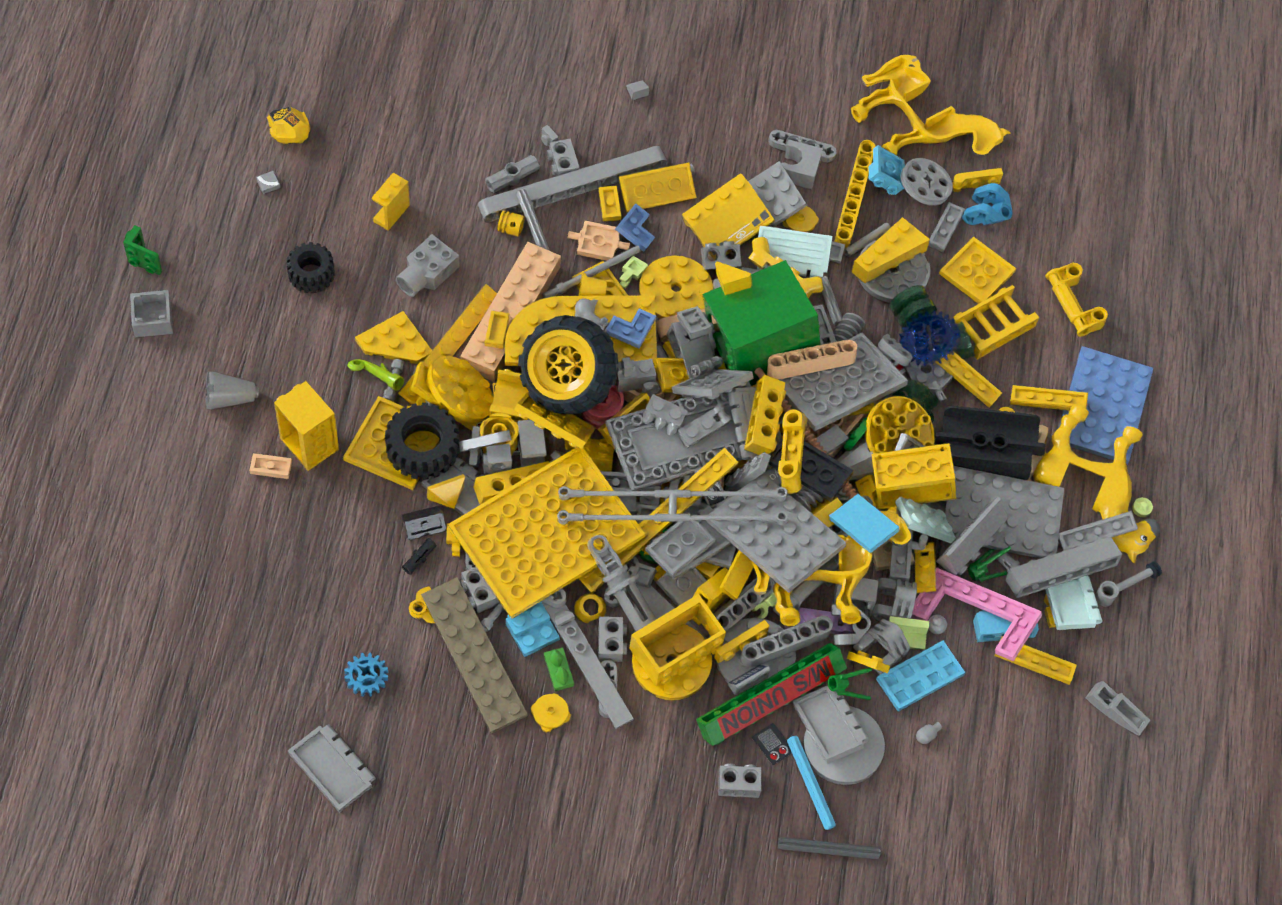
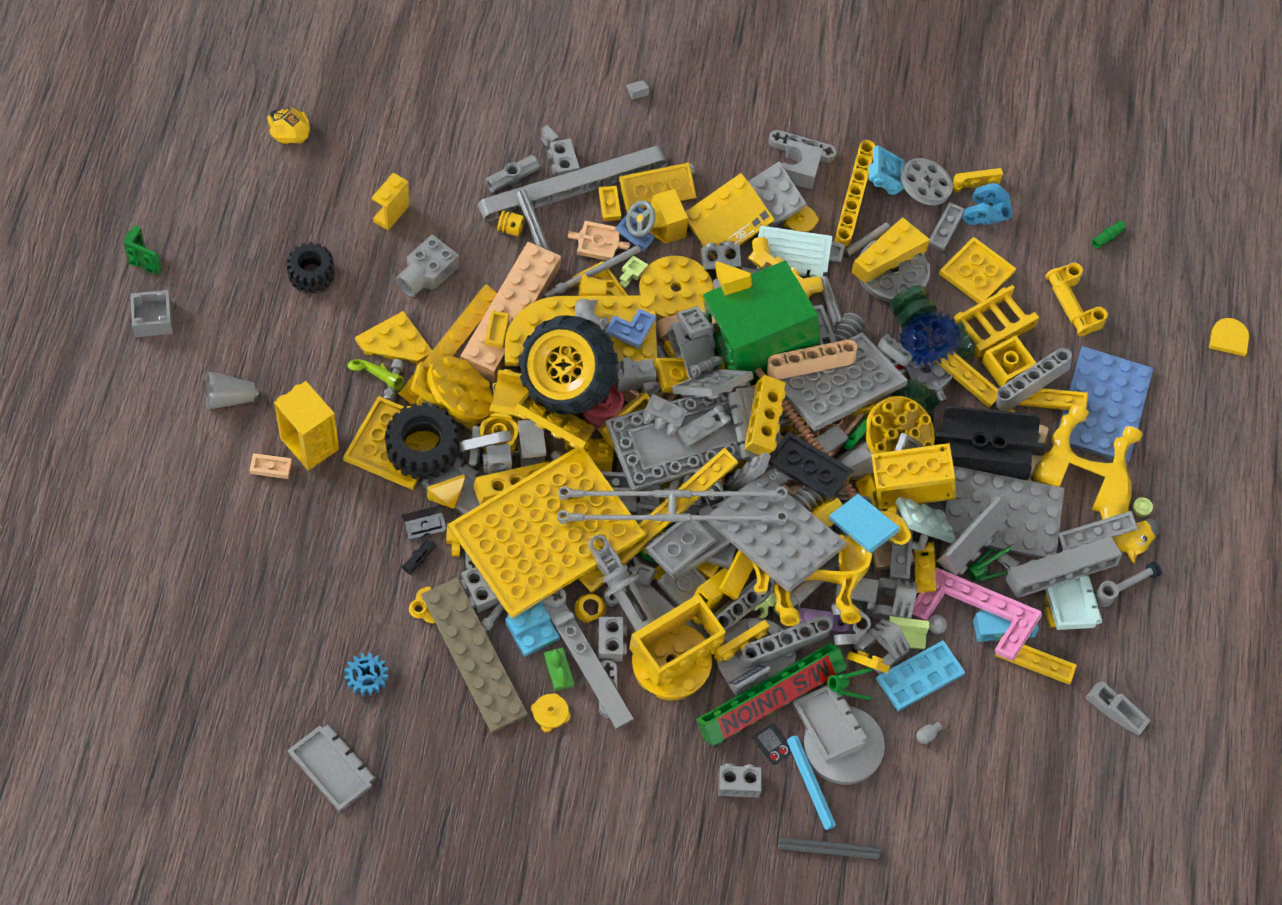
light grey tile [256,171,280,194] -> none
yellow plate [778,409,807,494] -> none
yellow animal [851,55,1011,156] -> none
none -> yellow piece [626,189,688,244]
none -> yellow brick [982,336,1036,387]
none -> light grey beam [996,348,1072,411]
none -> green pin [1091,220,1126,249]
none -> yellow tile [1209,318,1249,357]

